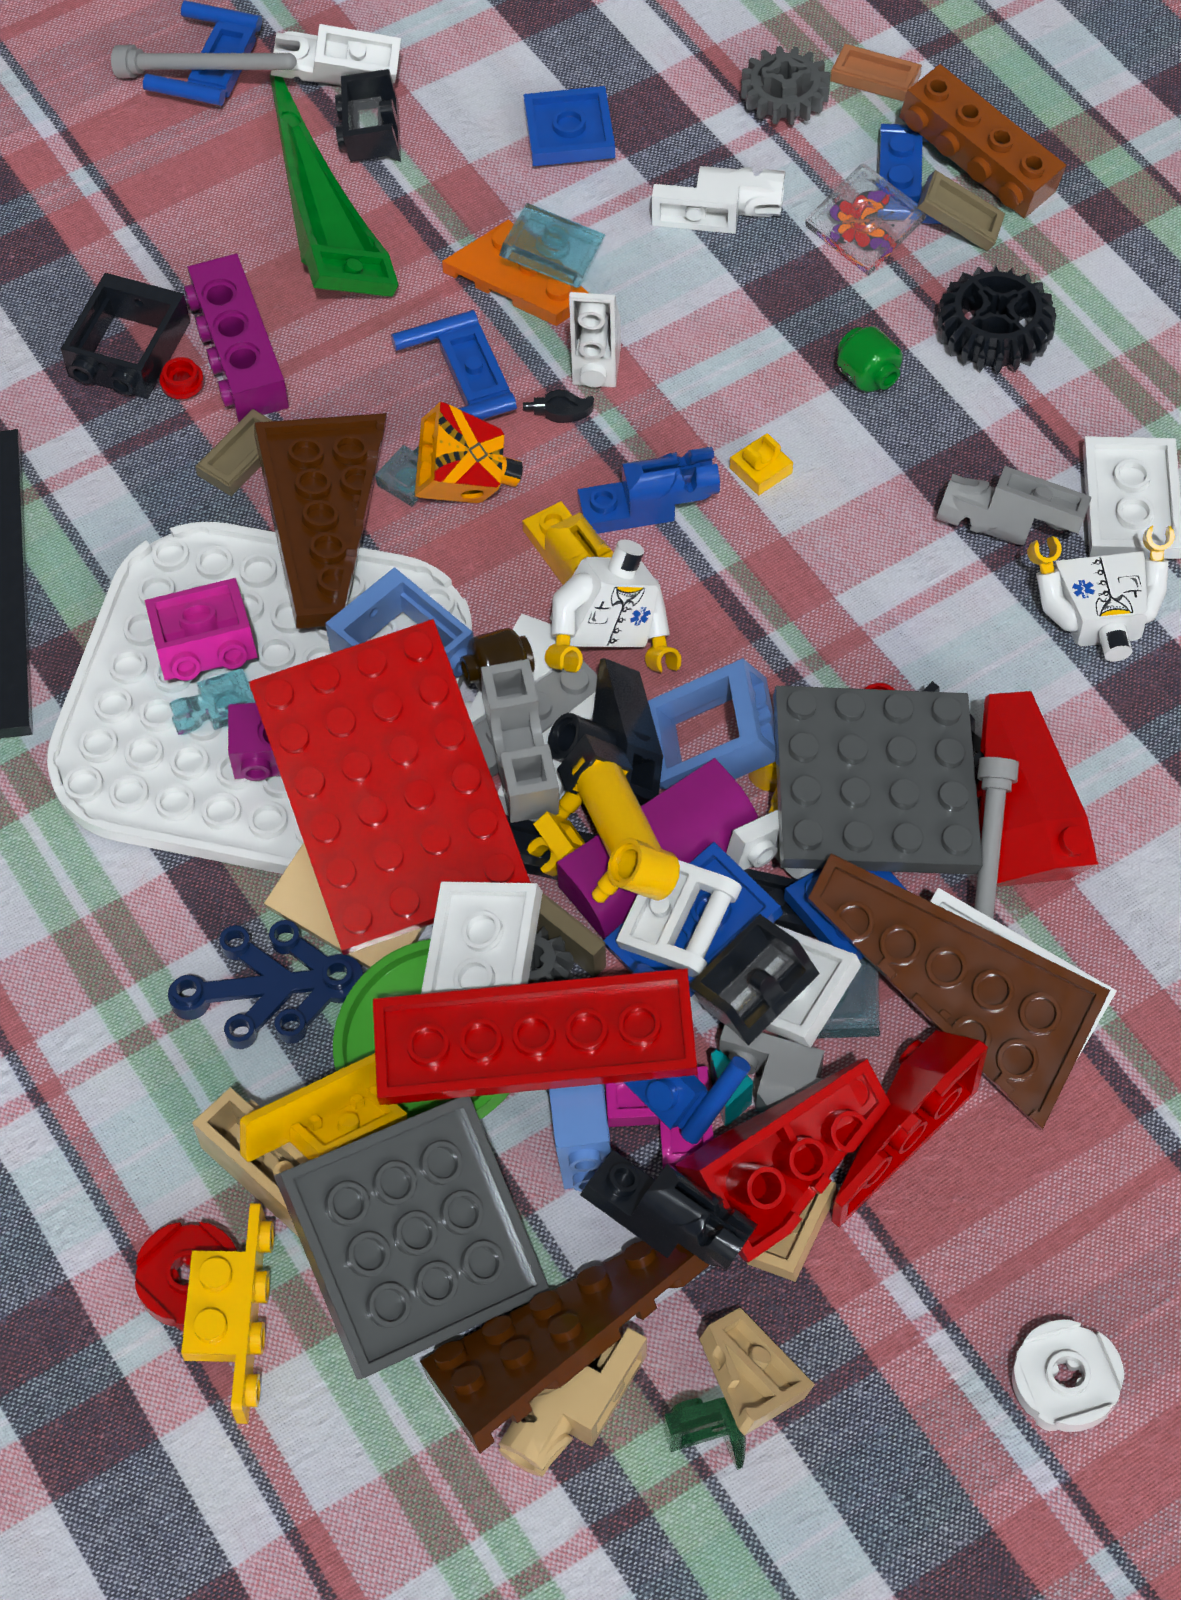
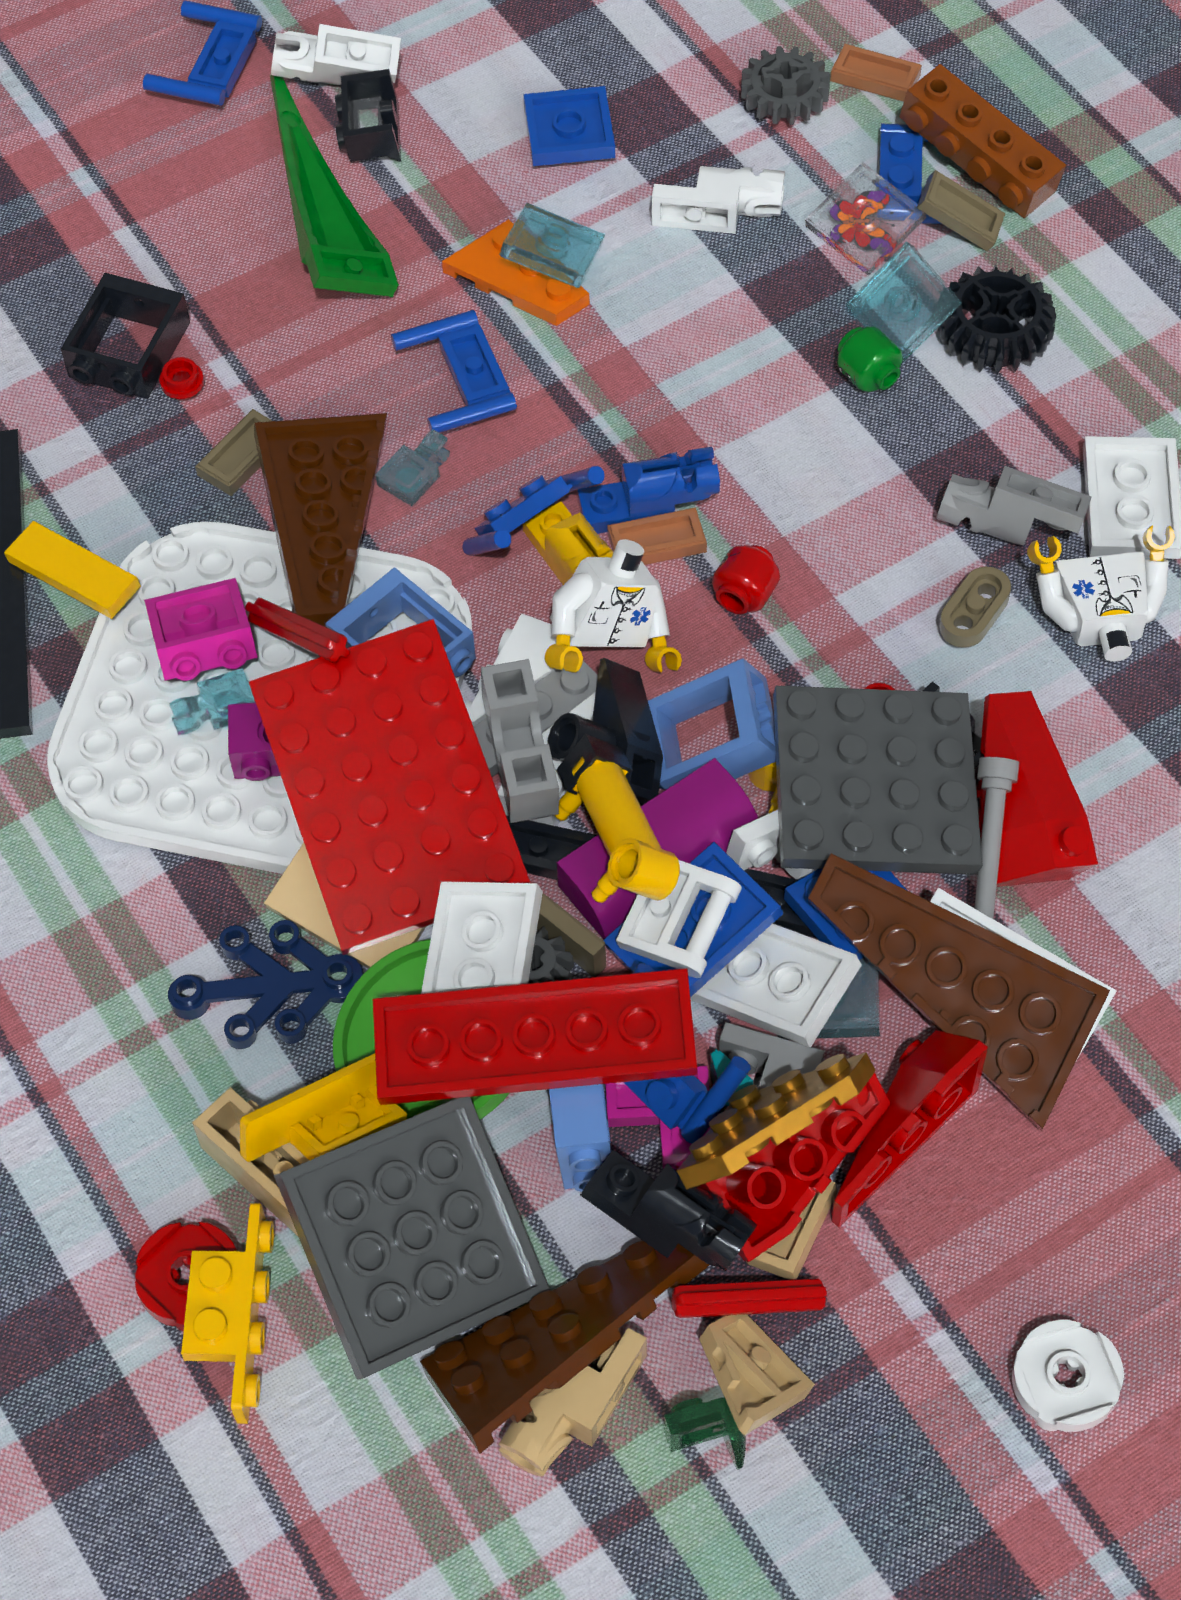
light grey piece [111,45,297,78] -> none
magenta brick [184,253,289,422] -> none
light orange torso [415,401,523,503] -> none
dark brown head [460,628,535,693] -> none
black piece [523,389,594,423] -> none
yellow tile [527,811,585,876] -> none
white slope [569,292,621,387] -> none
black window [689,914,820,1046] -> none
yellow tile [730,433,793,496] -> none
none -> yellow tile [4,521,141,619]
none -> red axle [245,597,350,662]
none -> blue plate [462,466,605,556]
none -> nougat tile [607,507,707,565]
none -> red axle [671,1279,827,1318]
none -> pearl gold plate [677,1052,876,1189]
none -> red head [712,545,780,614]
none -> clear light blue plate [845,241,962,365]
none -> dark tan plate [939,567,1011,648]

